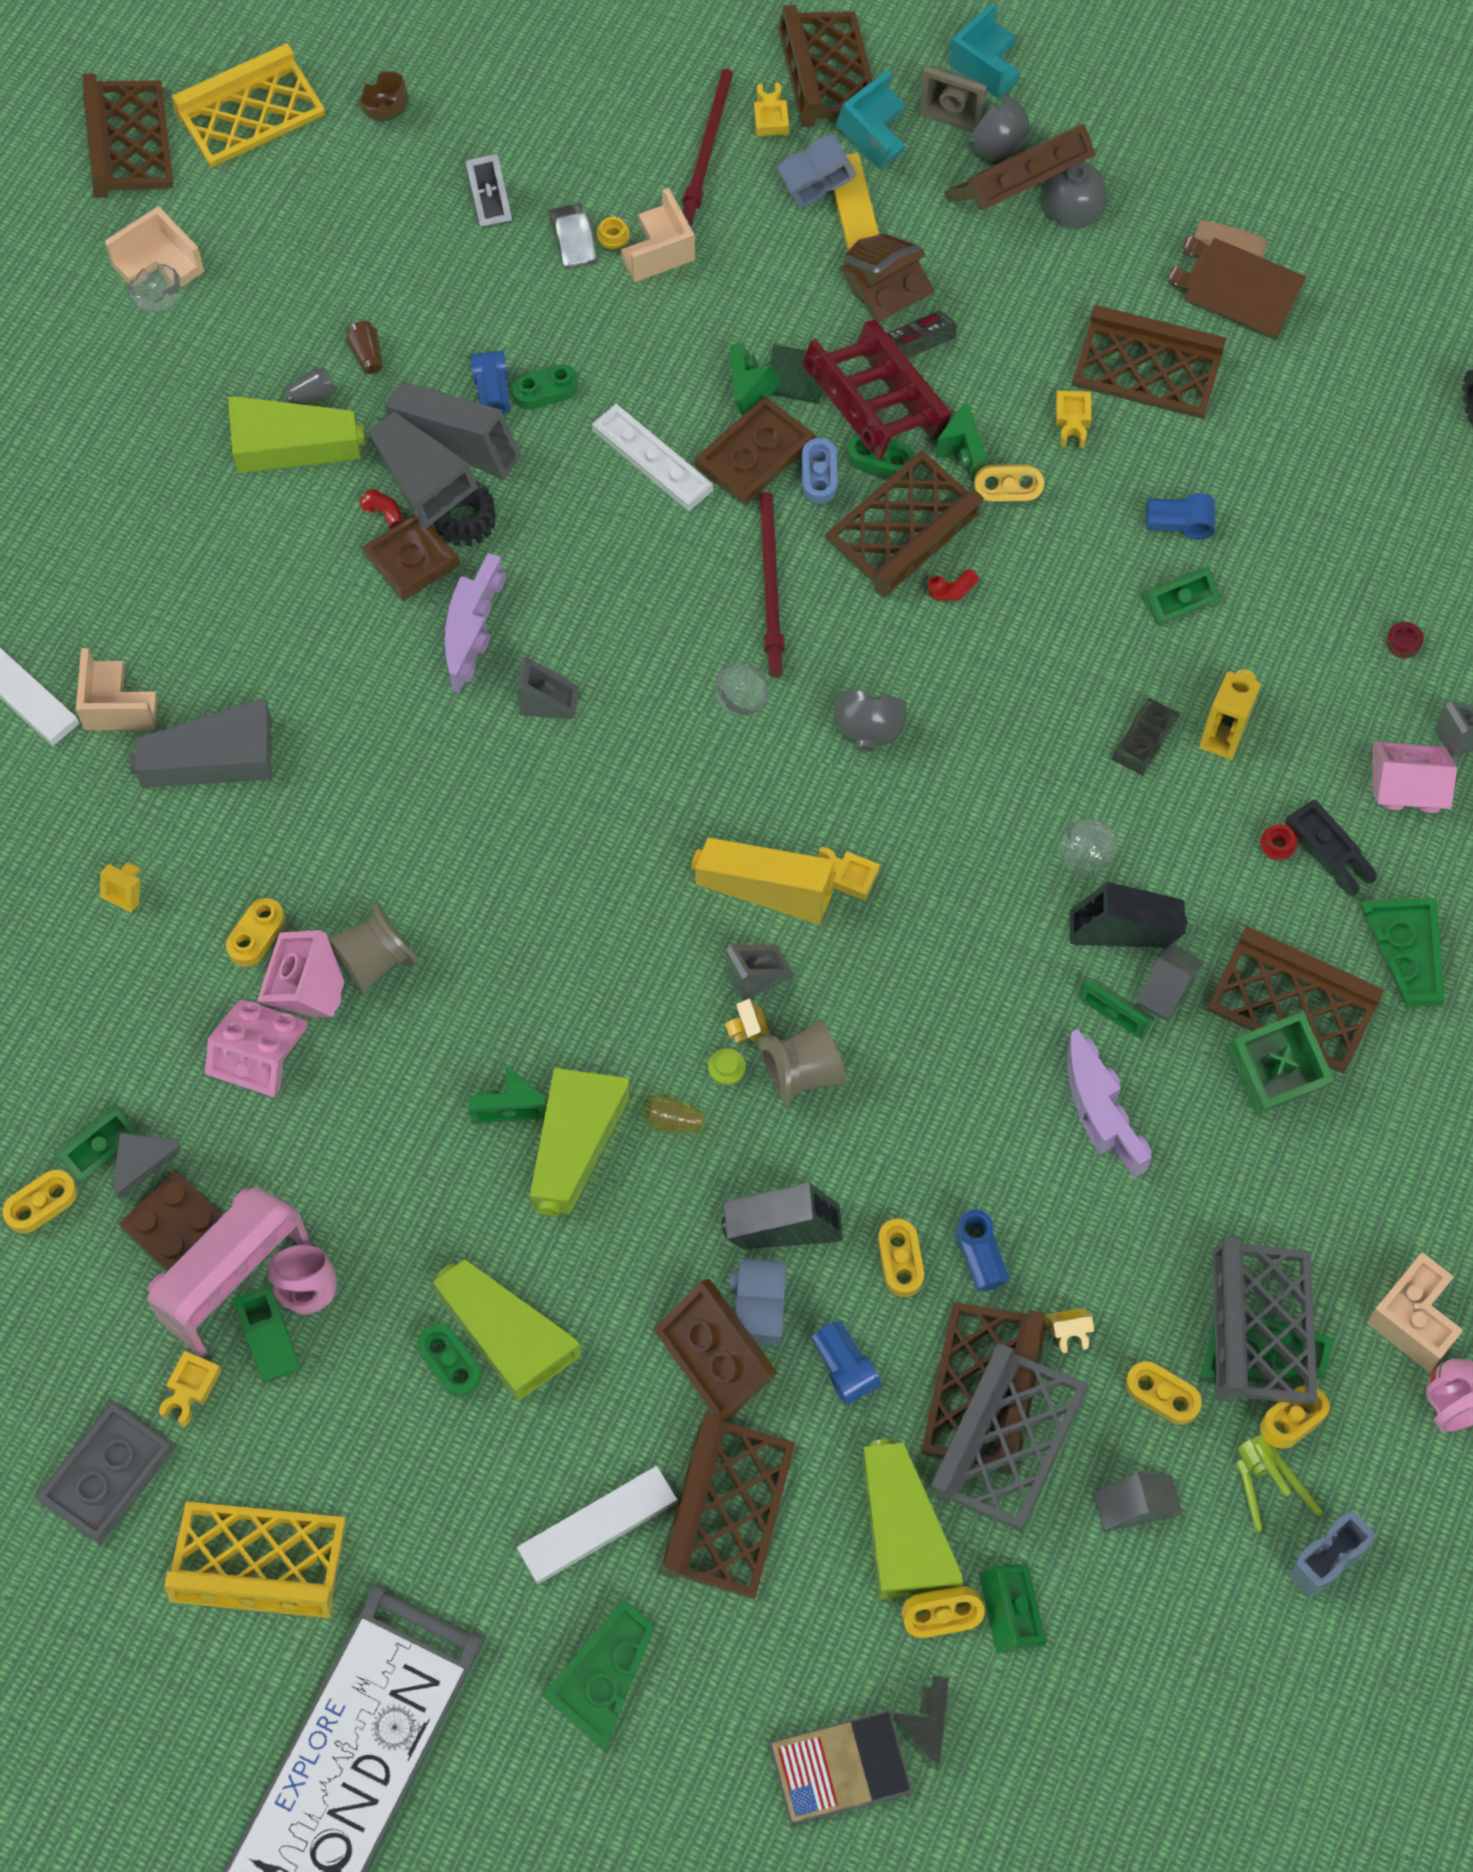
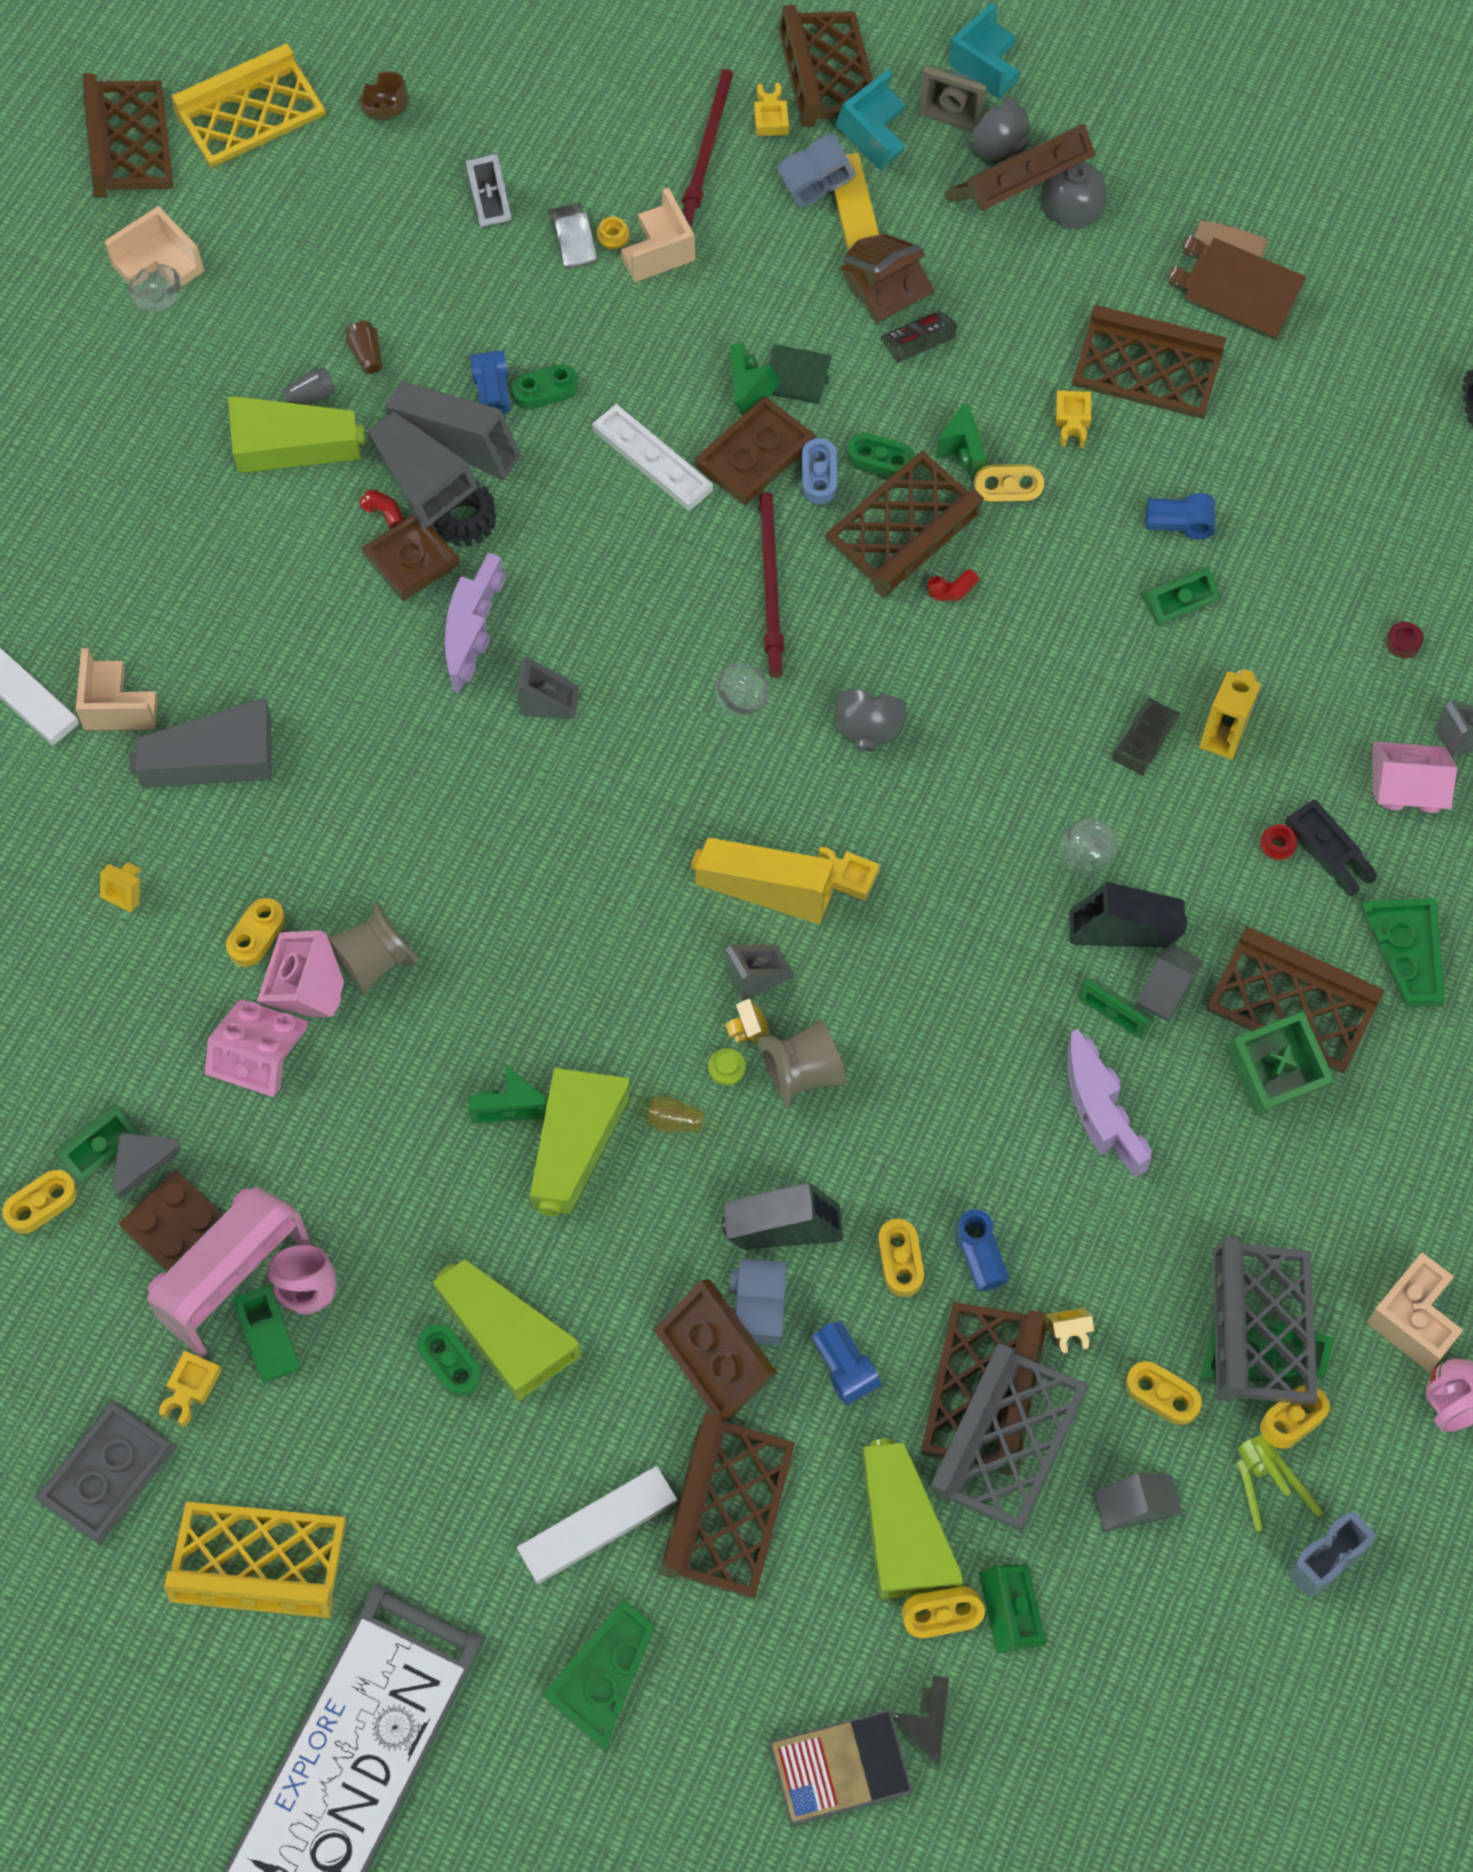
dark red fence [802,319,952,460] -> none

